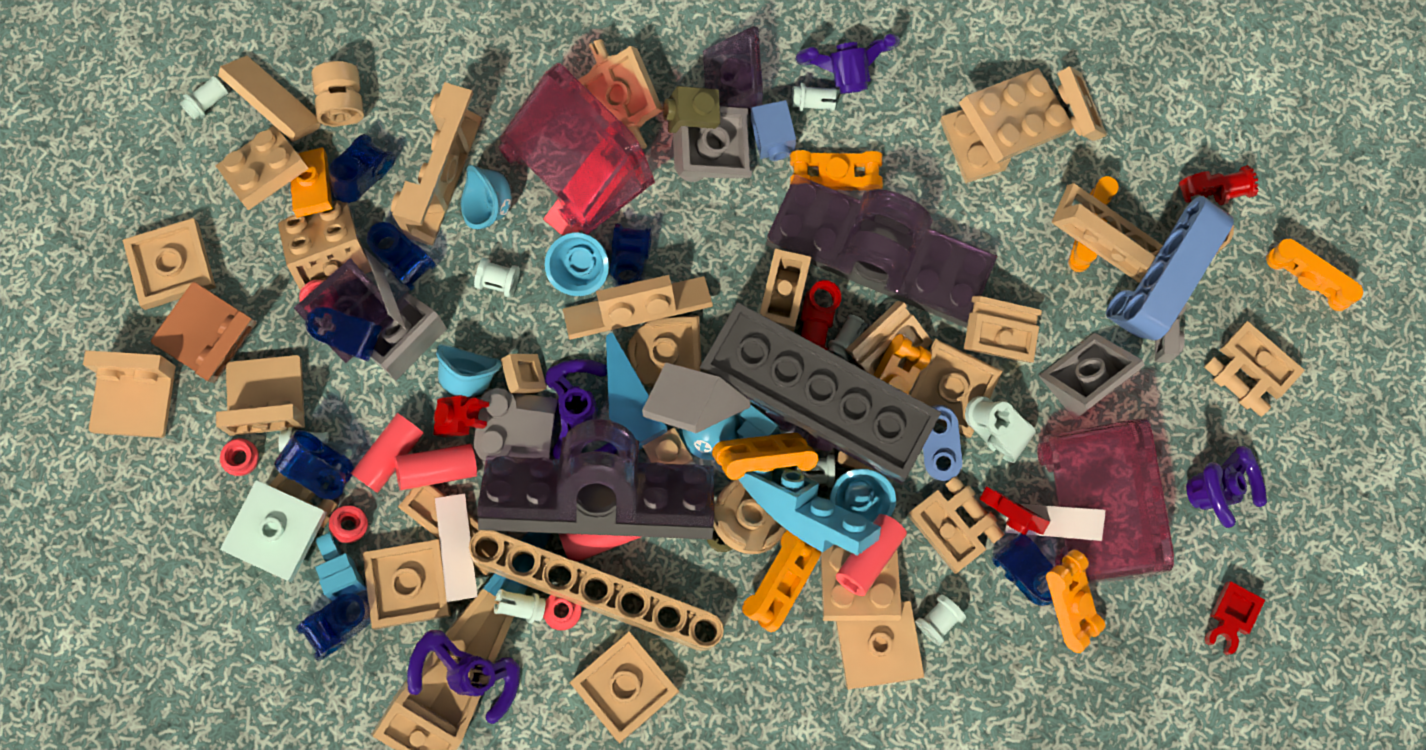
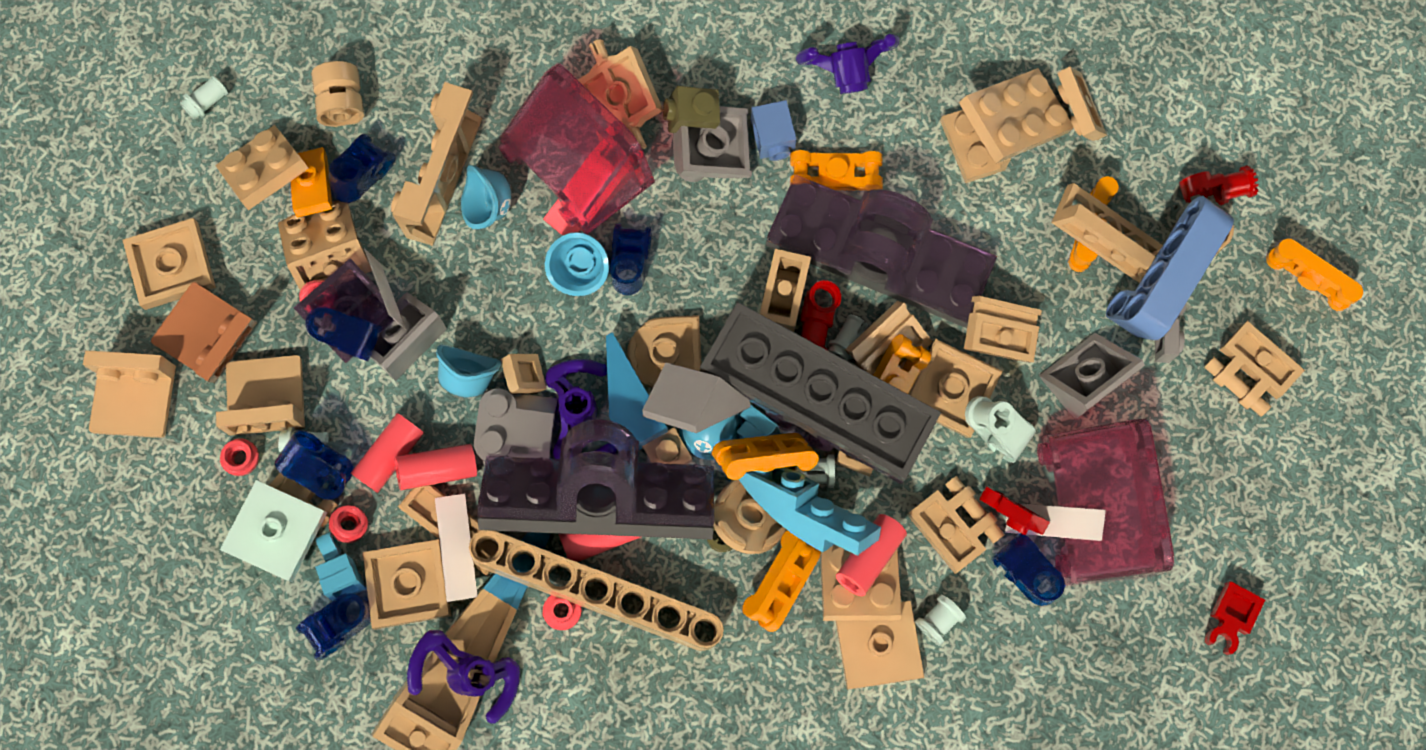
tan tile [218,55,321,142] -> none
clear blue piece [367,222,437,291] -> none
red plate [433,395,489,438] -> none
light aqua bush [474,257,520,298] -> none
light aqua pin [494,589,546,624] -> none
tan bracket [563,275,713,340] -> none
tan plate [569,632,679,744] -> none
clear purple slope [703,26,763,114] -> none
light aqua pin [791,83,836,111] -> none
medium azure helmet [830,469,896,523] -> none
medium blue plate [923,405,962,481] -> none
light orange plate [1046,550,1106,653] -> none
dark purple piece [1186,446,1267,528] -> none

